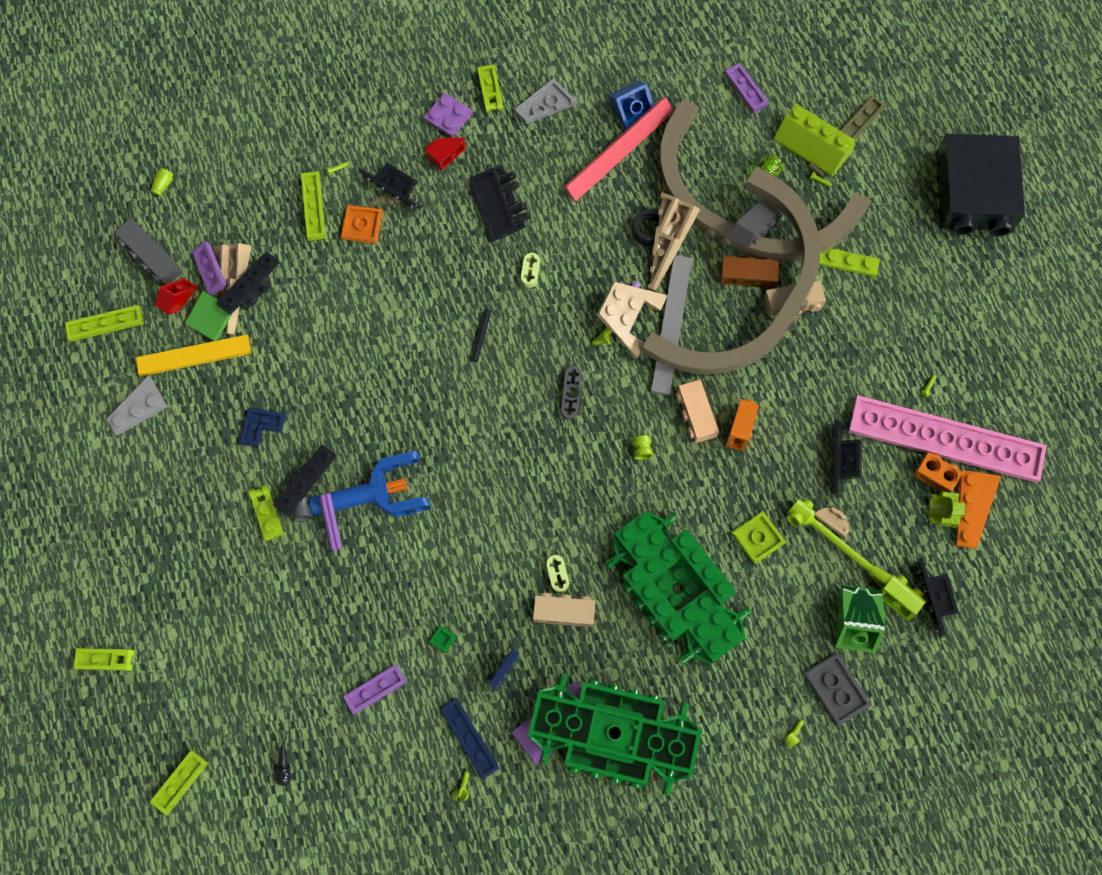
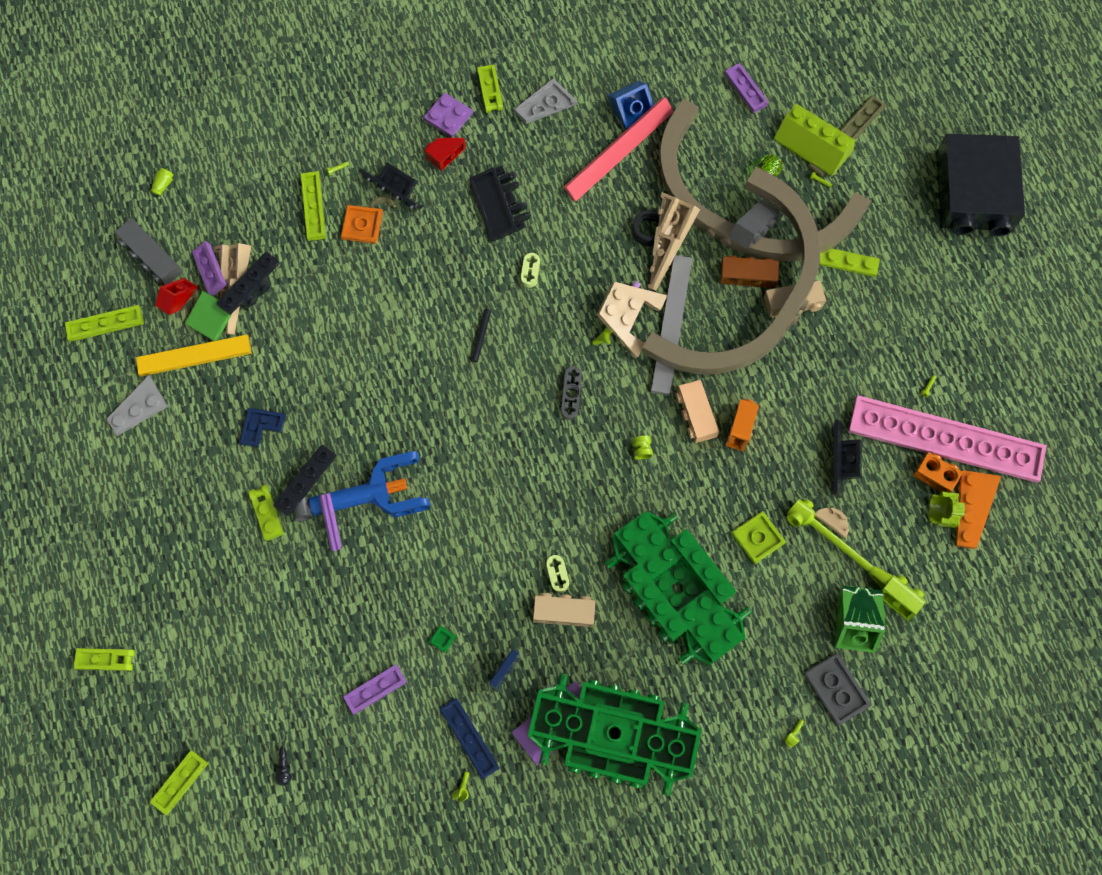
black bracket [915,558,959,639] -> none

